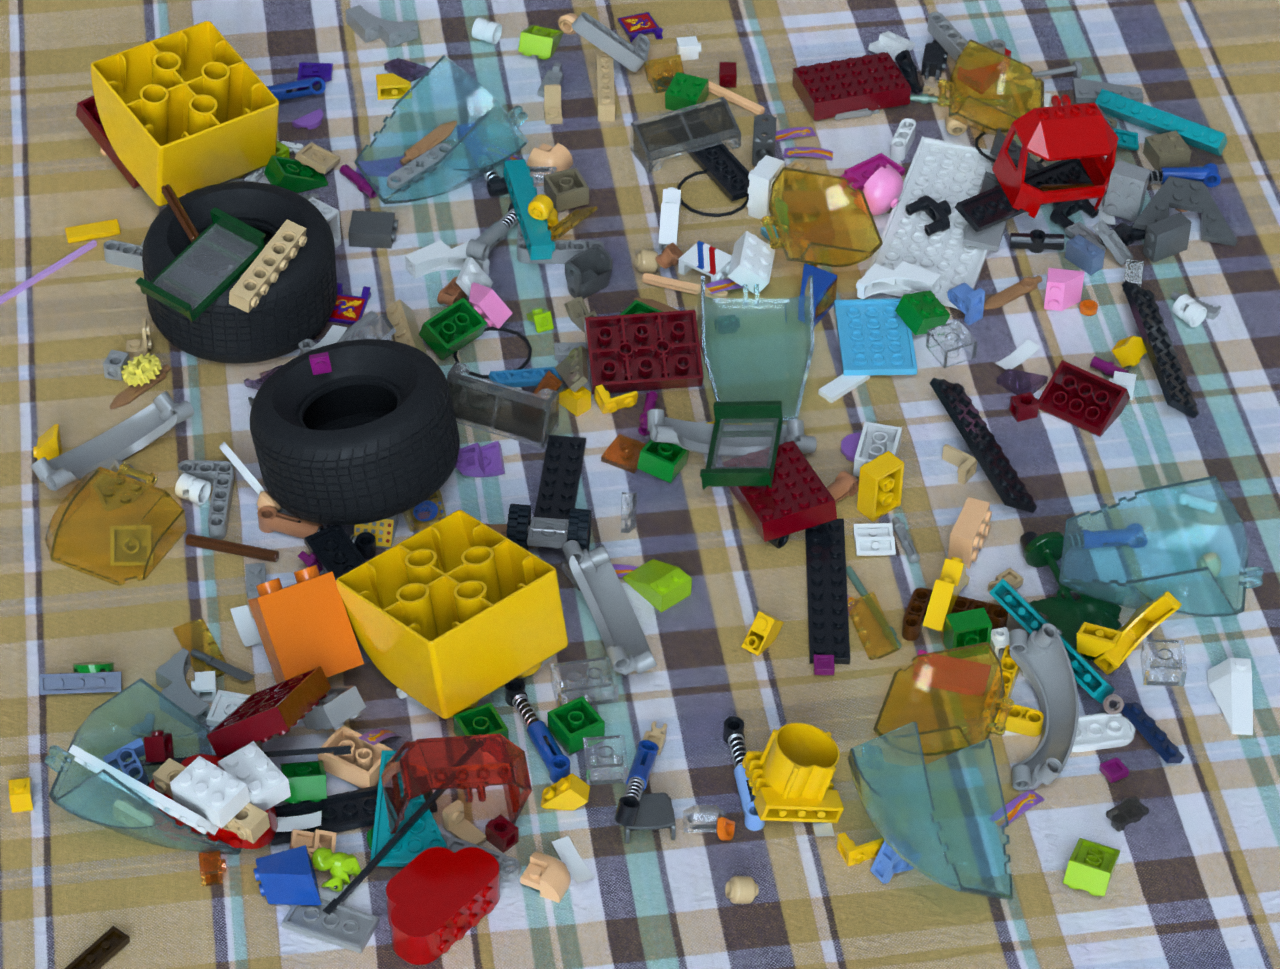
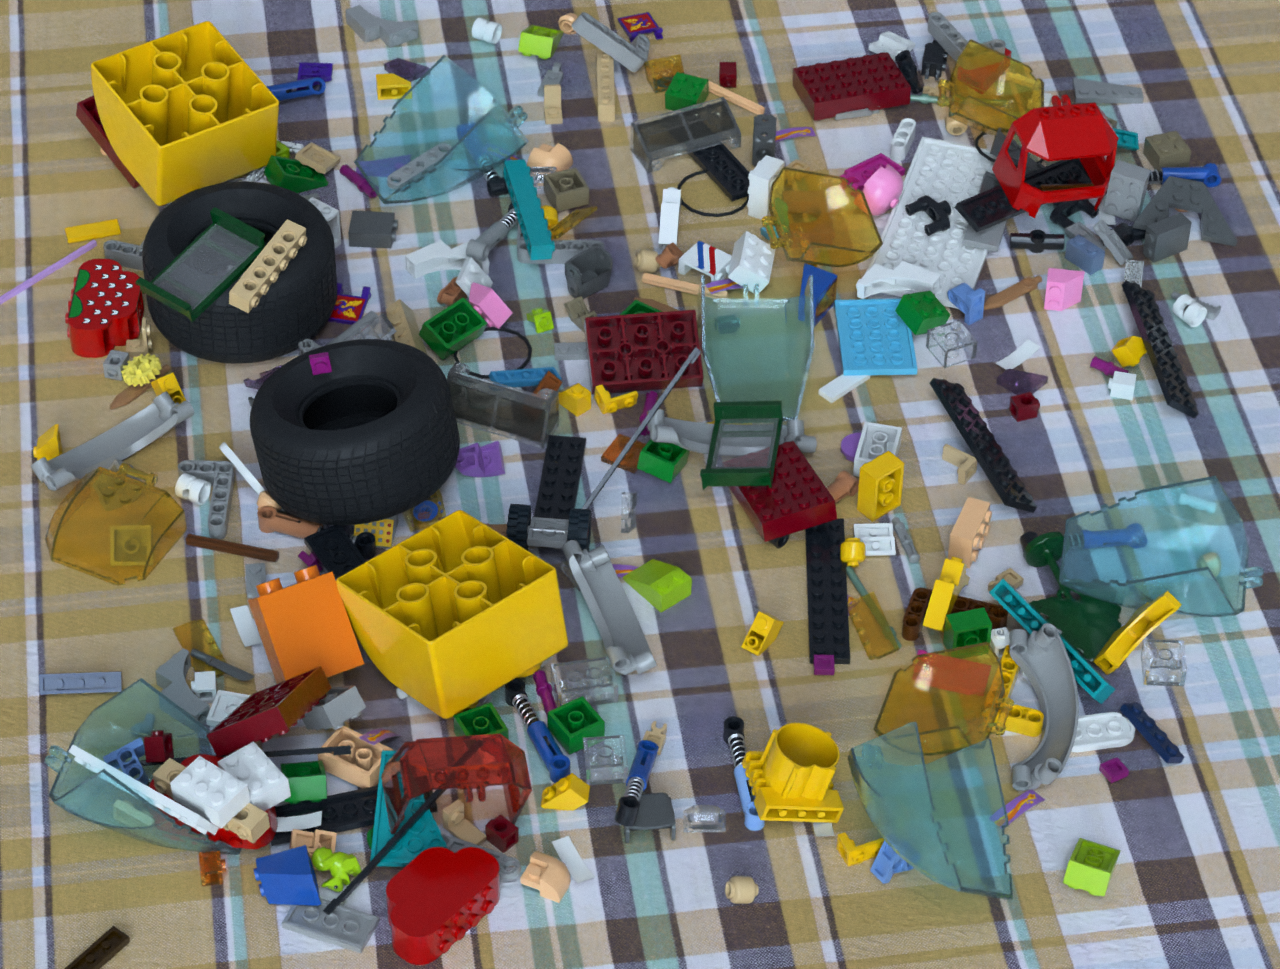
yellow slope [8,776,33,813] -> none
green tile [73,662,114,673] -> none
reddish brown axle [161,184,200,242] -> none
medium lavender tile [292,109,323,130] -> none
white sticker [310,325,348,349] -> none
medium nougat piece [399,121,457,166] -> none
yellow head [528,194,554,220] -> none
dark tan wing [555,345,588,393] -> none
white brick [676,36,701,61] -> none
orange tile [717,817,735,841] -> none
medium lavender sticker [783,147,833,161] -> none
light grey piece [1013,61,1082,81] -> none
dark red slope [1039,360,1130,437] -> none
yellow slope [1077,622,1122,657] -> none
orange tile [1079,299,1098,316] -> none
teal brick [1095,89,1228,156] -> none
cone [1103,694,1124,715] -> none
clear smoke hips [1106,796,1149,832] -> none
white wedge [1207,658,1253,735] -> none
none -> red brick [65,259,145,358]
none -> yellow slope [150,373,186,404]
none -> magenta pin [533,670,557,718]
none -> piece [581,347,701,509]
none -> yellow head [840,538,866,567]

